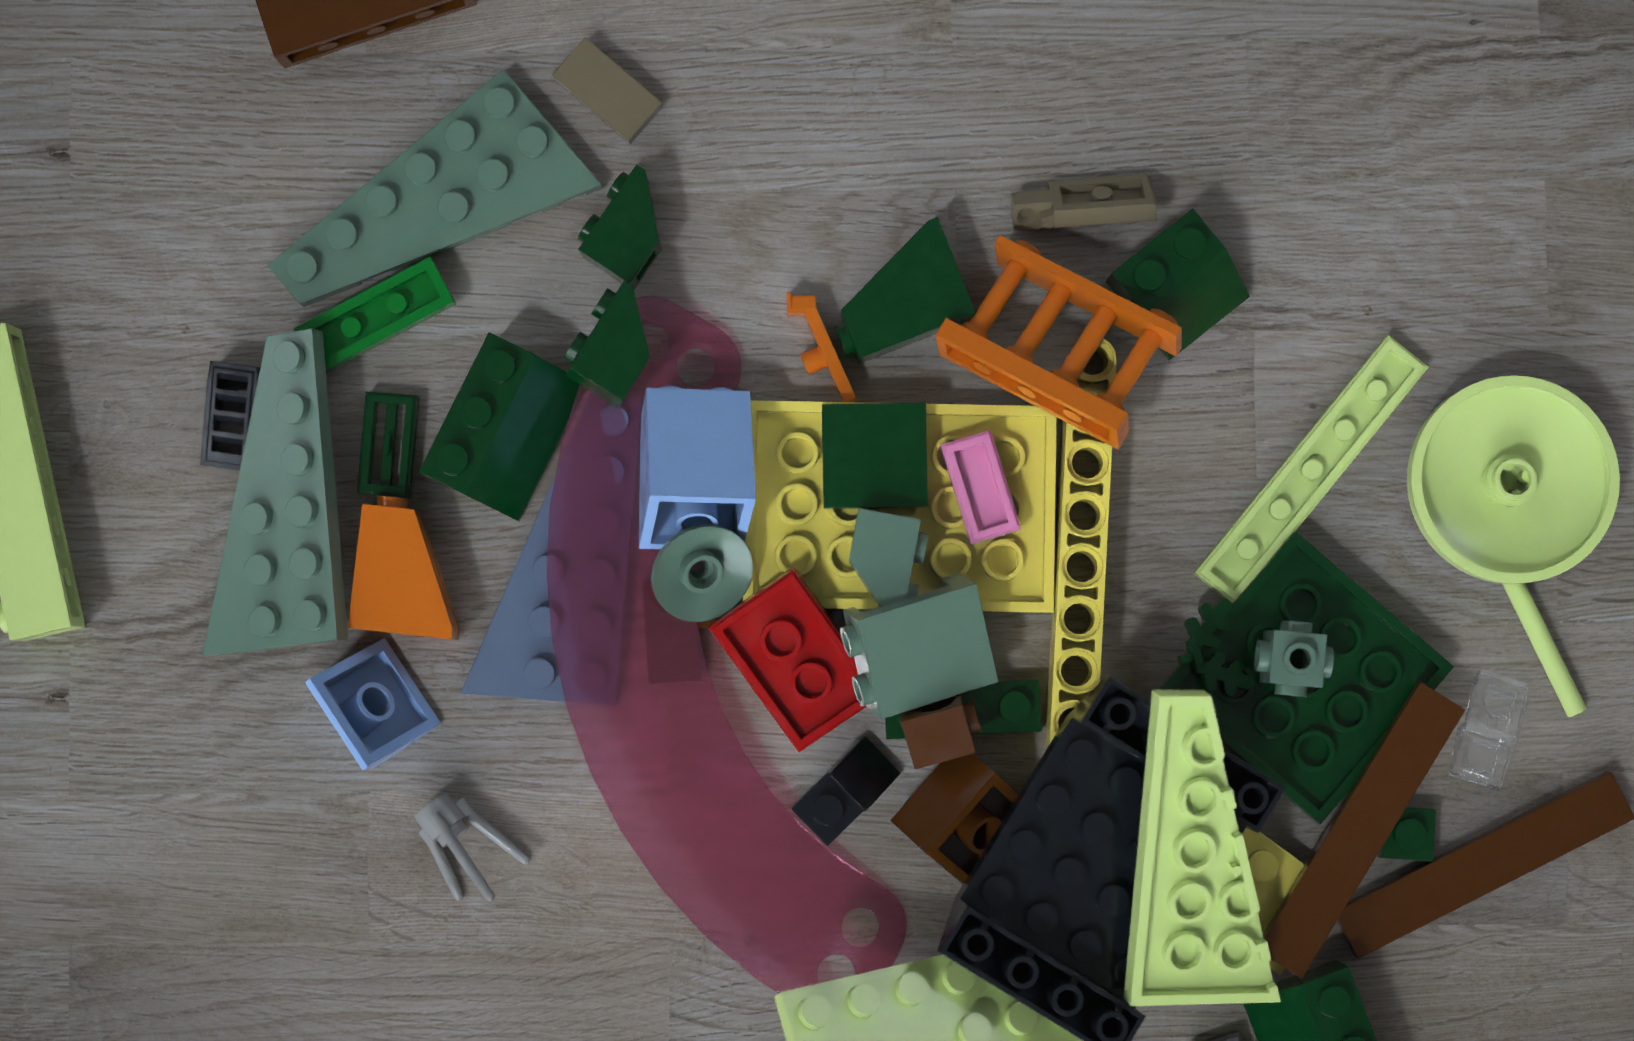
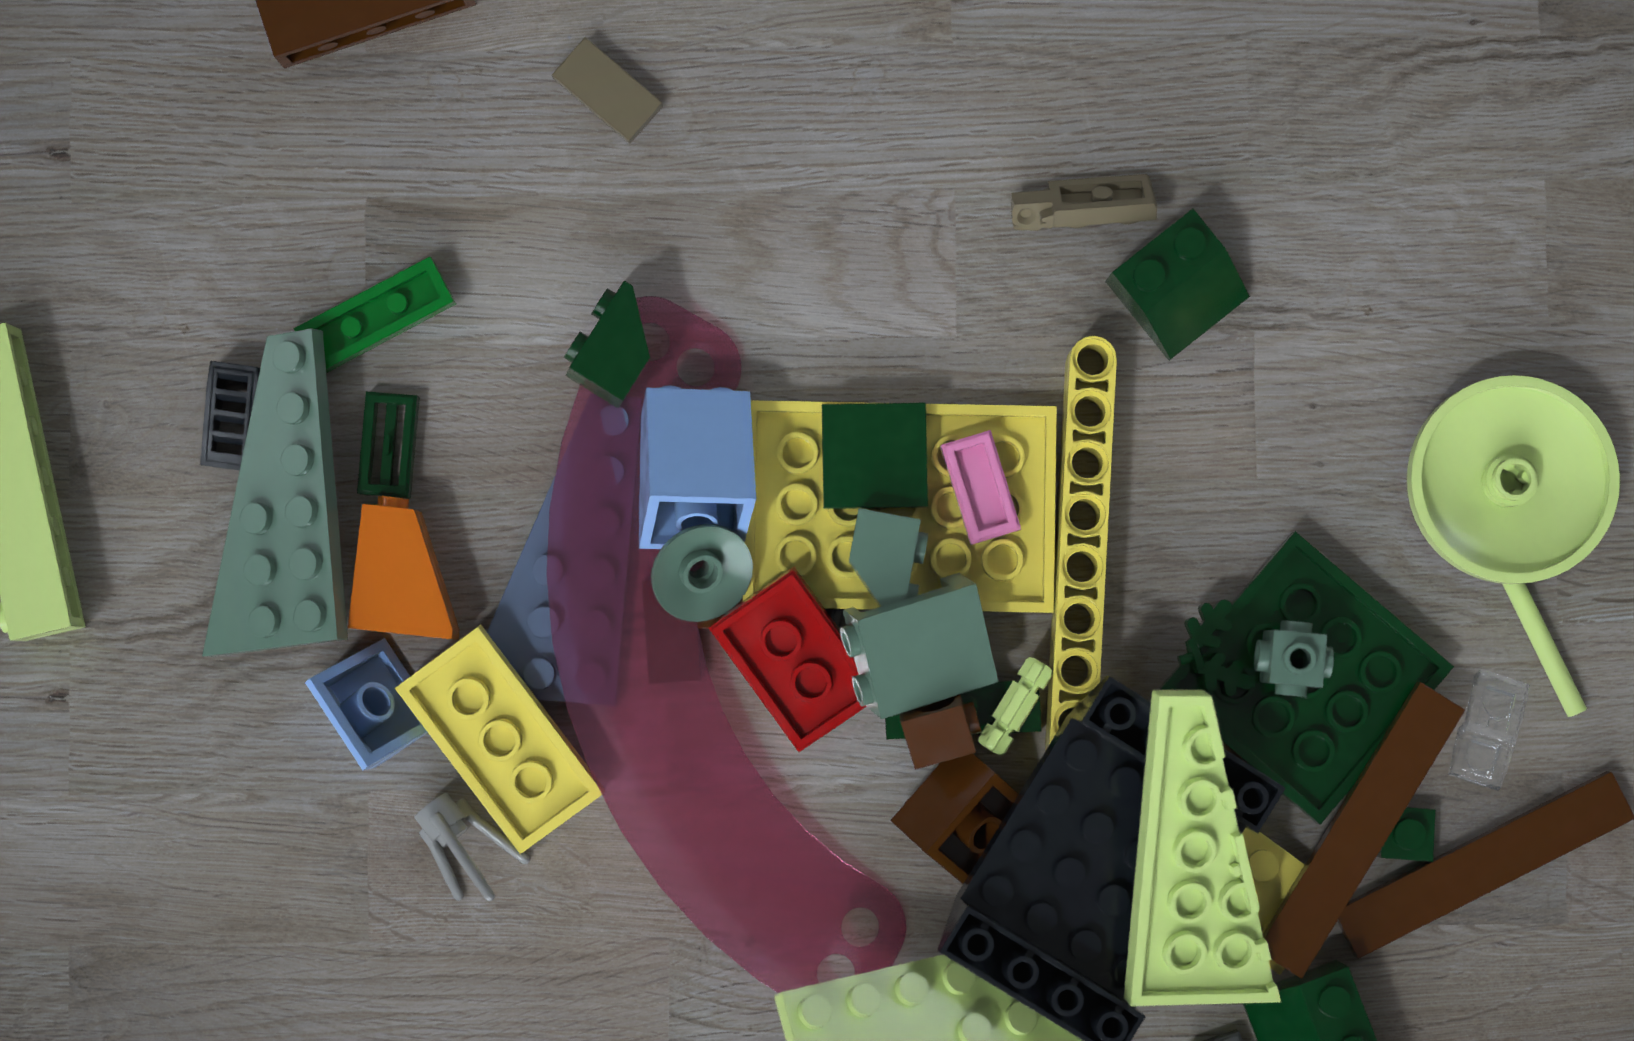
sand green wing [267,69,603,307] -> none
dark green slope [419,332,586,521] -> none
dark green slope [578,164,662,290] -> none
orange piece [786,292,856,402] -> none
black slope [791,736,901,846] -> none
dark green slope [835,217,976,364] -> none
orange fence [935,235,1182,450] -> none
yellowish green tile [1193,335,1429,603] -> none
none -> light yellow plate [395,624,605,854]
none -> yellowish green axle [978,657,1053,756]

